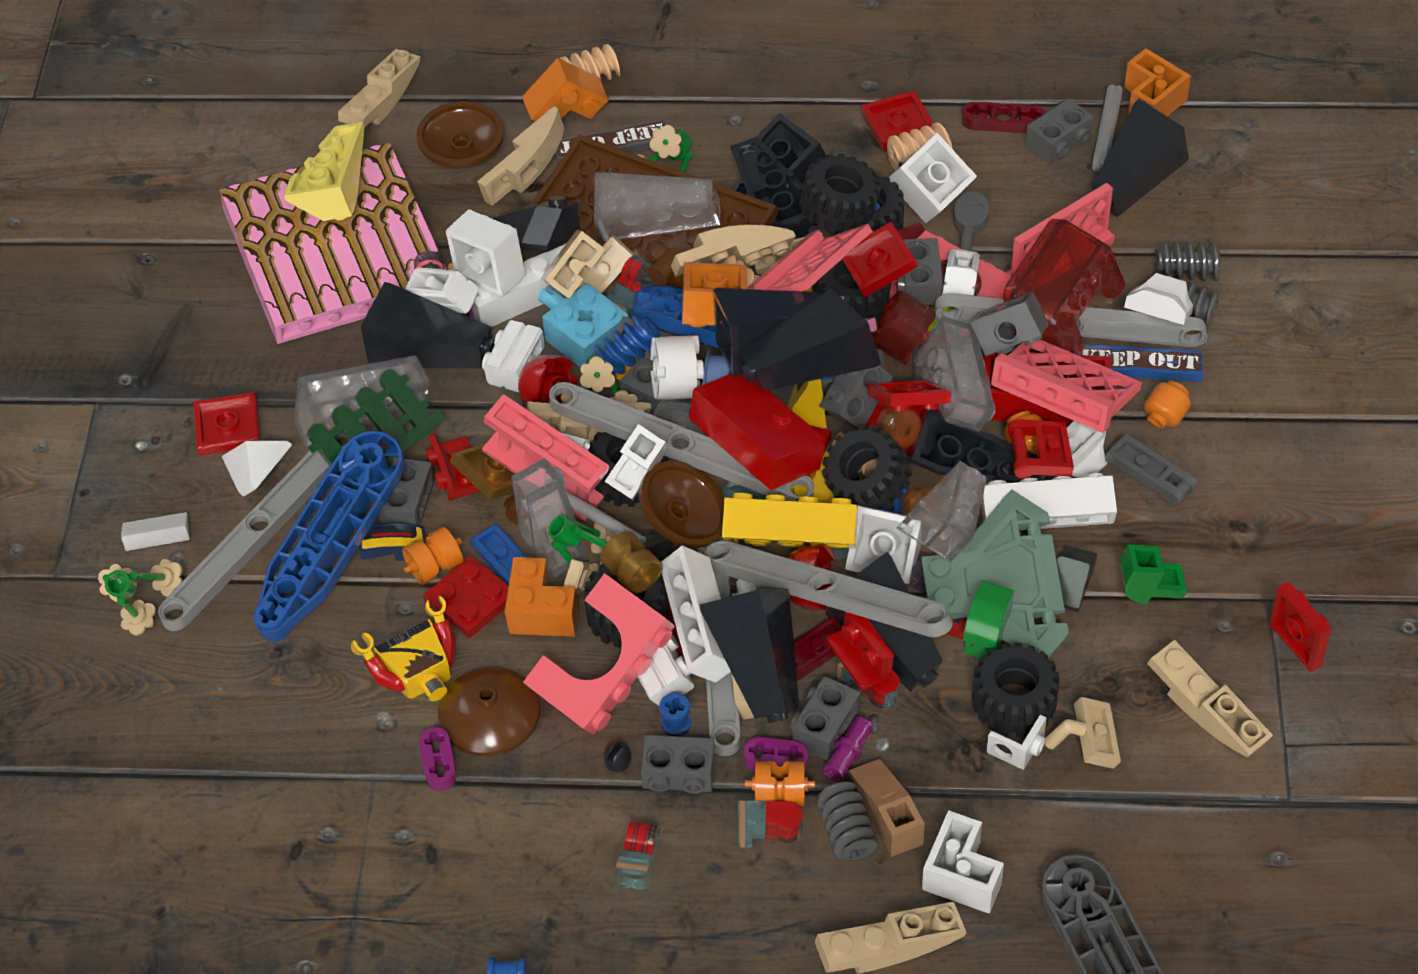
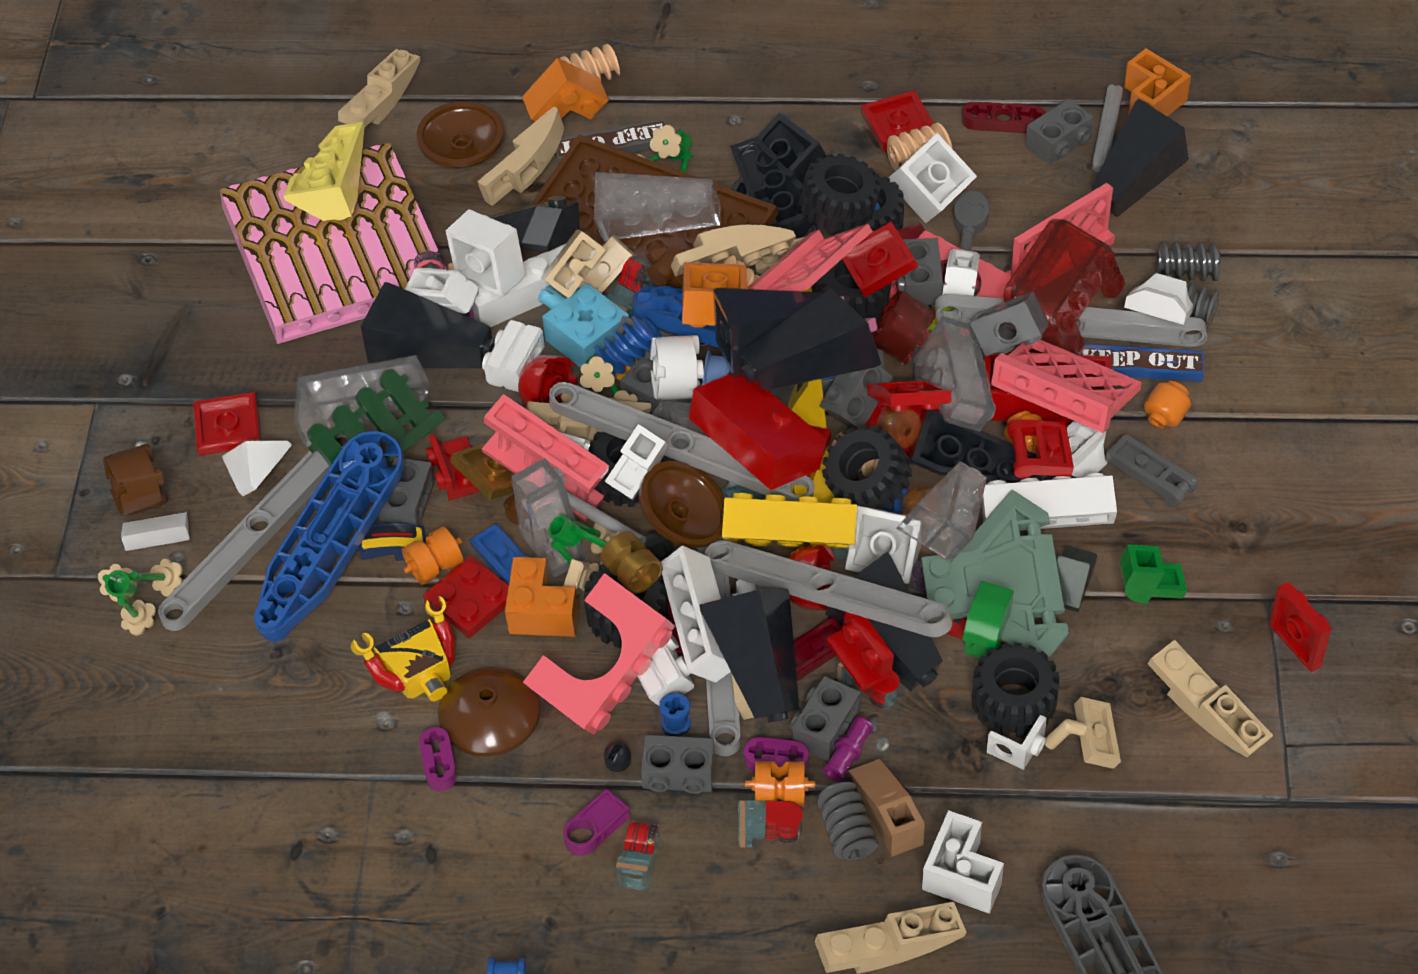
none -> reddish brown brick [103,444,166,517]
none -> magenta piece [563,788,631,856]

